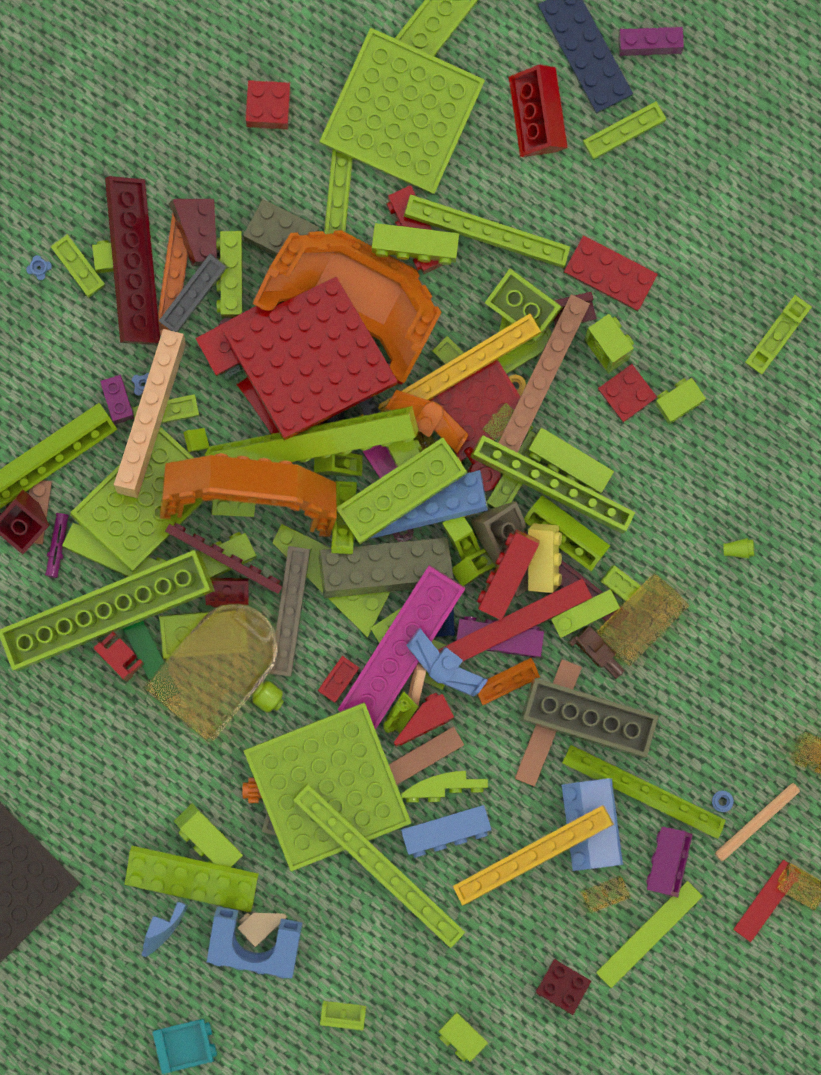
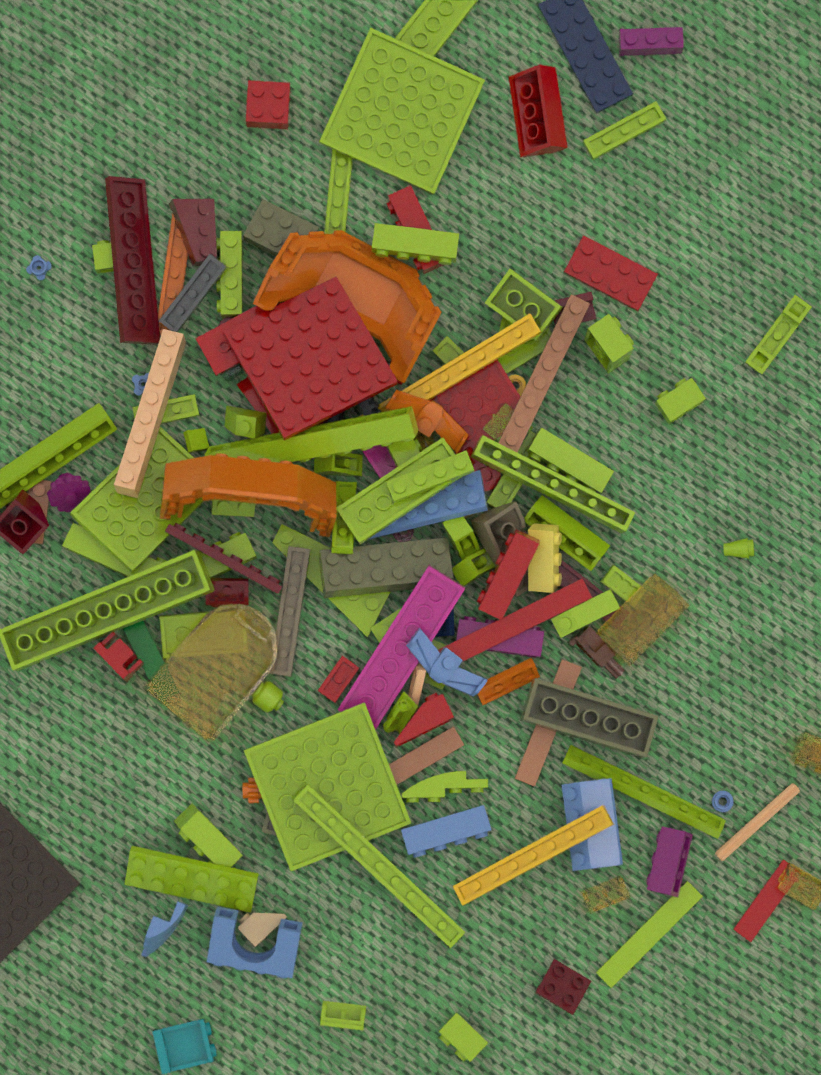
magenta pin [45,513,69,578] -> none
lime plate [50,234,105,298] -> none
magenta brick [100,375,135,425] -> none
lime plate [404,195,570,268] -> none
red plate [598,364,657,423] -> none
none -> magenta plant [47,473,91,512]
none -> lime slope [224,406,266,439]
none -> lime plate [386,451,474,503]

